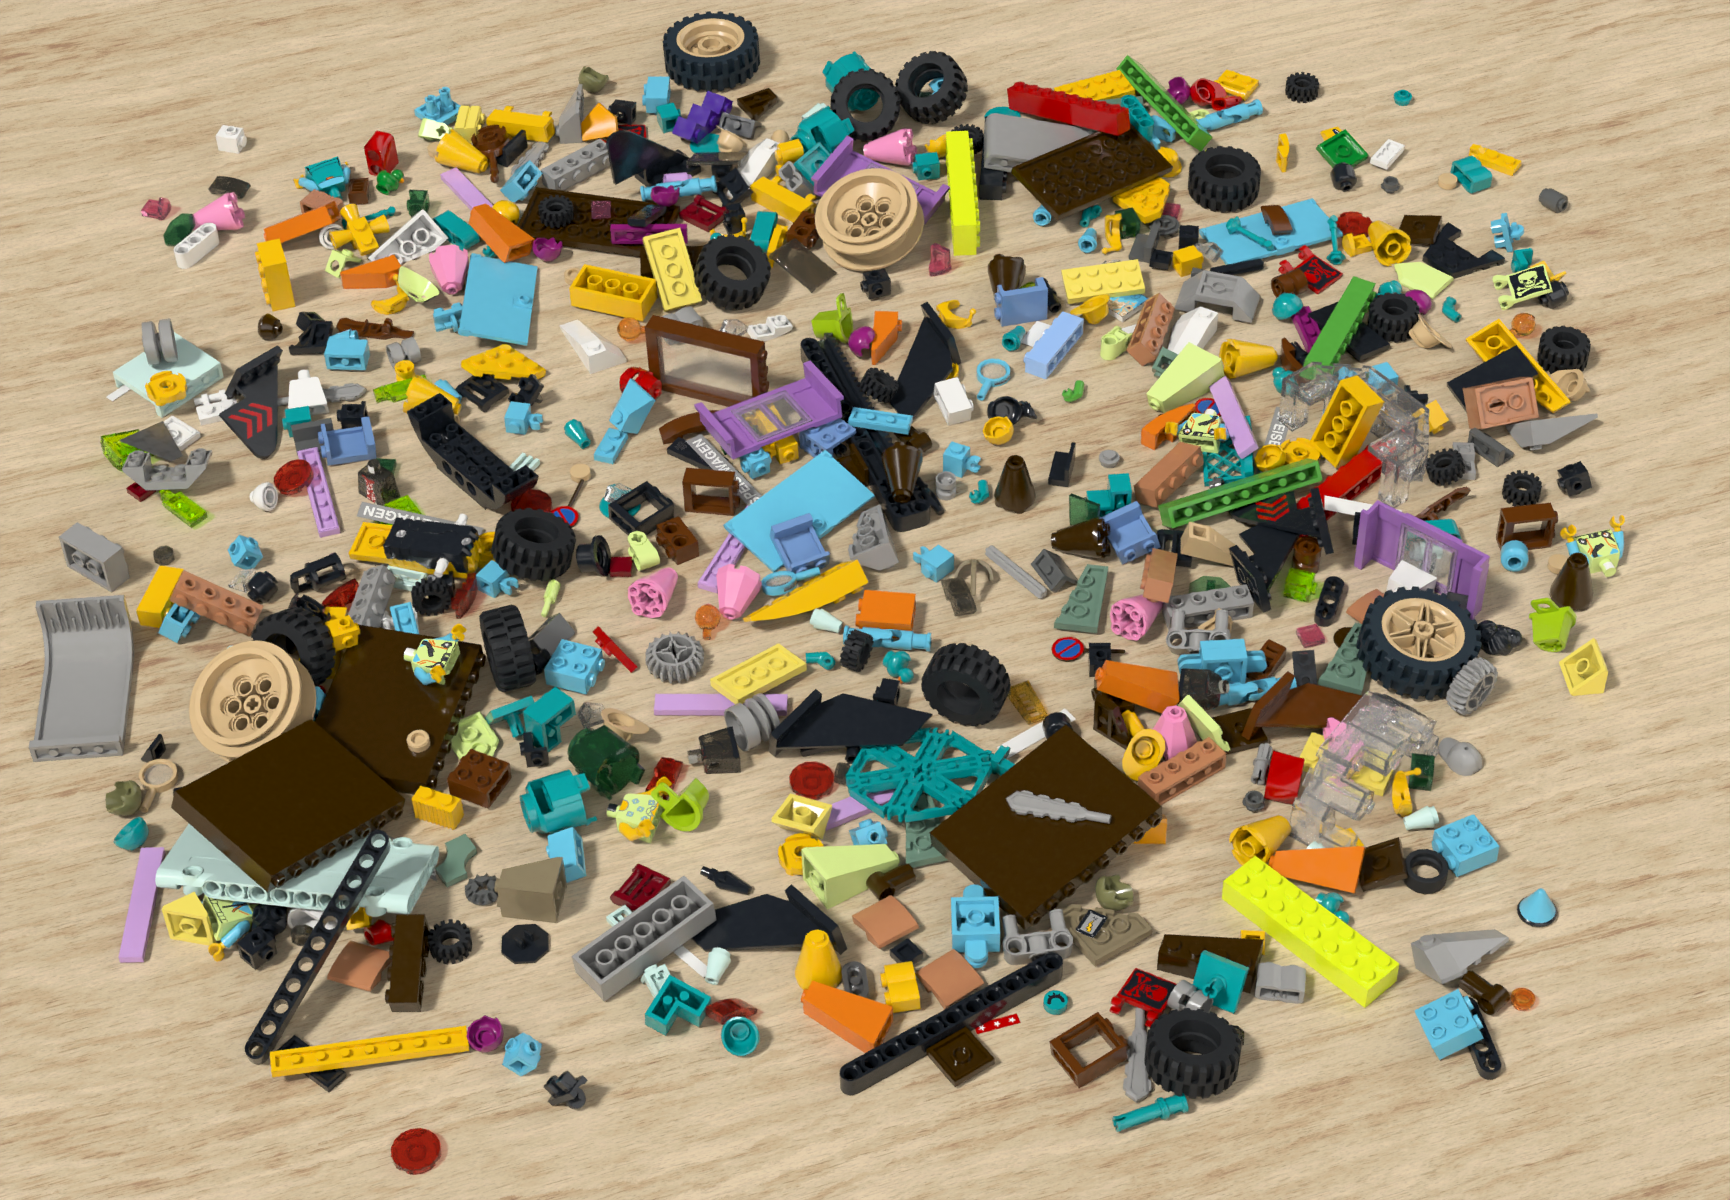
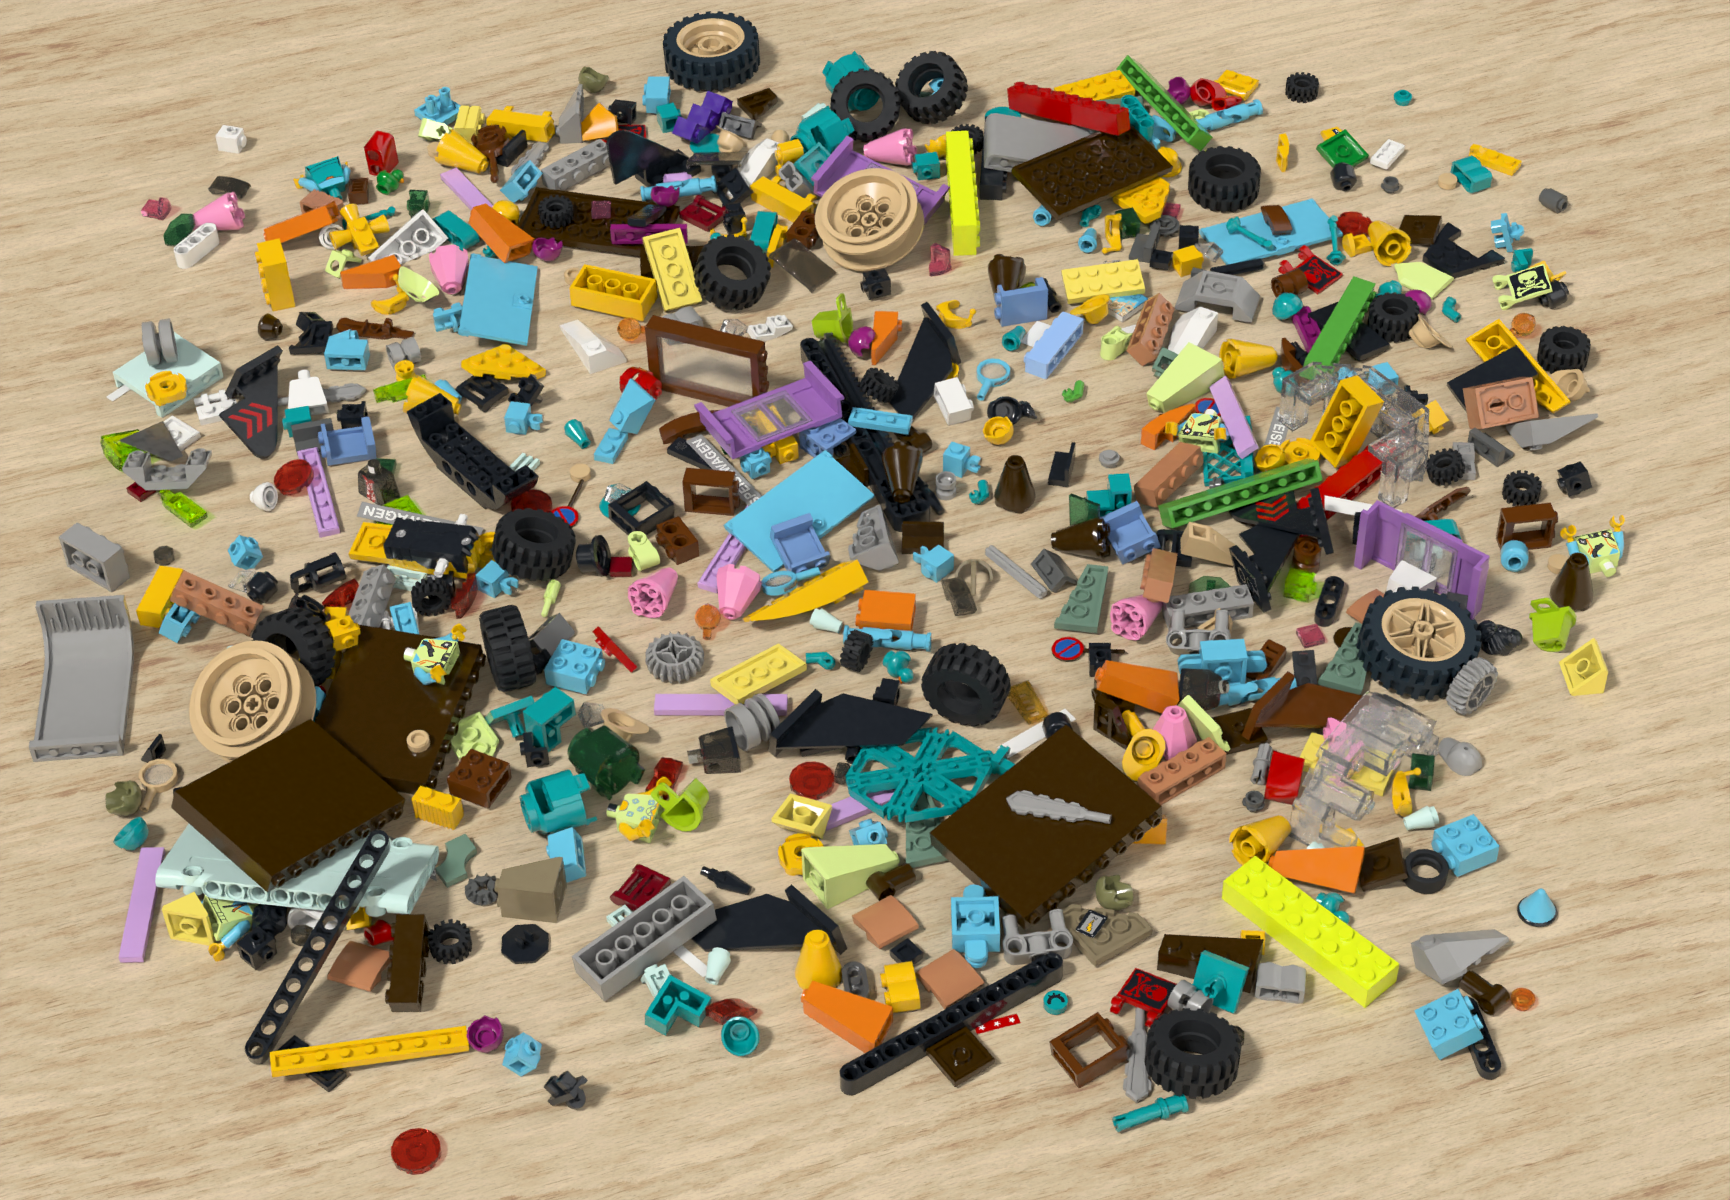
none -> dark brown panel [902,521,944,554]

